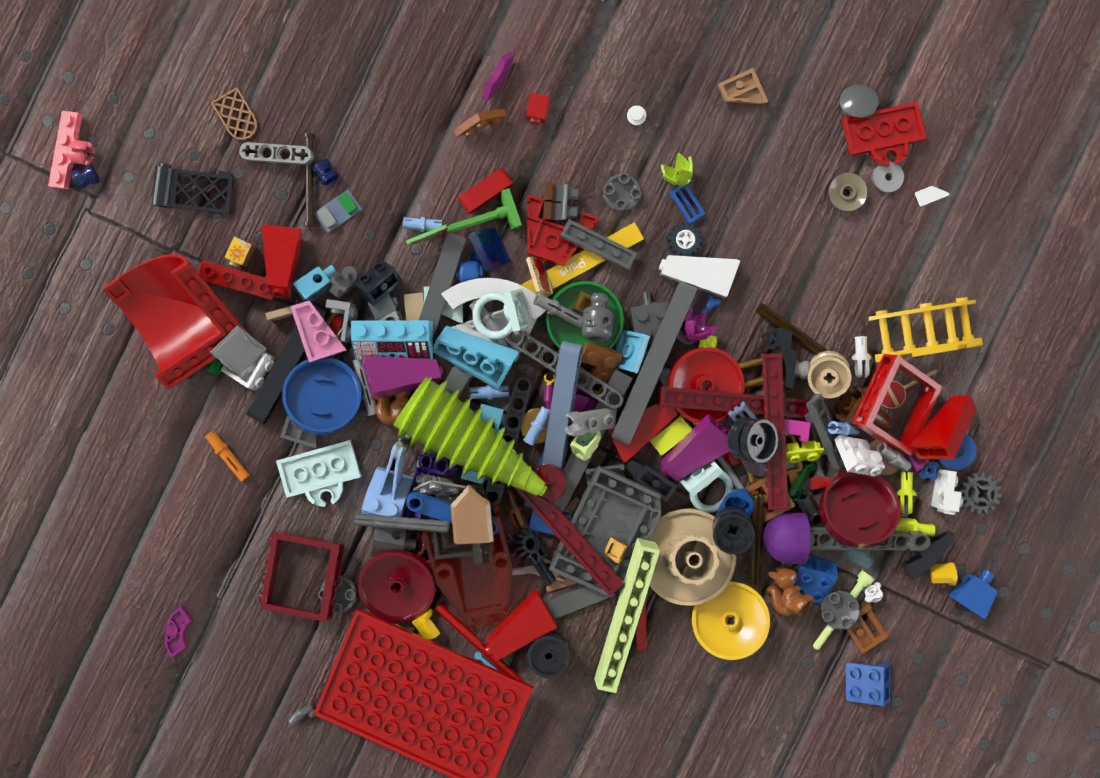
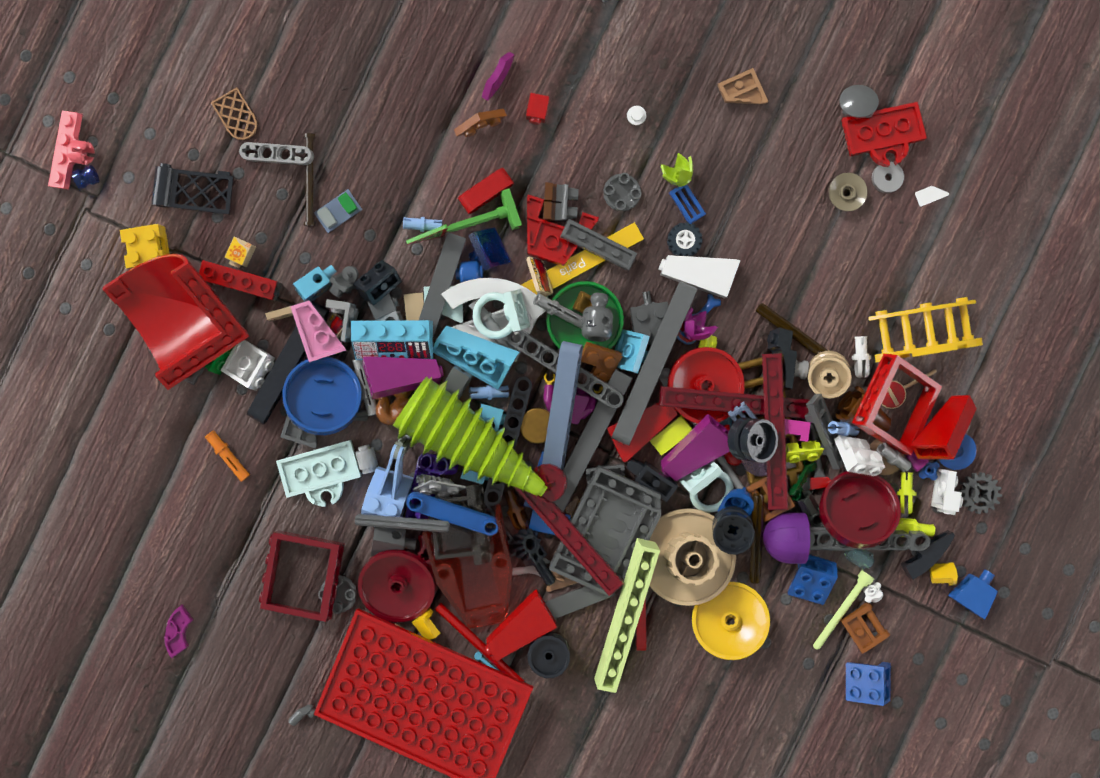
light grey piece [210,325,267,375] -> none
red slope [262,224,303,298] -> none
clear blue wheel [312,159,339,185] -> none
medium nougat tile [450,485,494,544] -> none
light blue pin [523,406,550,446] -> none
light grey plate [564,407,617,436] -> none
yellowish green rock [570,431,601,461] -> none
tile [603,537,629,564] -> none
dark orange animal [766,567,814,616] -> none
dark grey dish [821,591,860,629] -> none
none -> yellow piece [120,224,170,269]
none -> light grey brick [355,444,378,474]

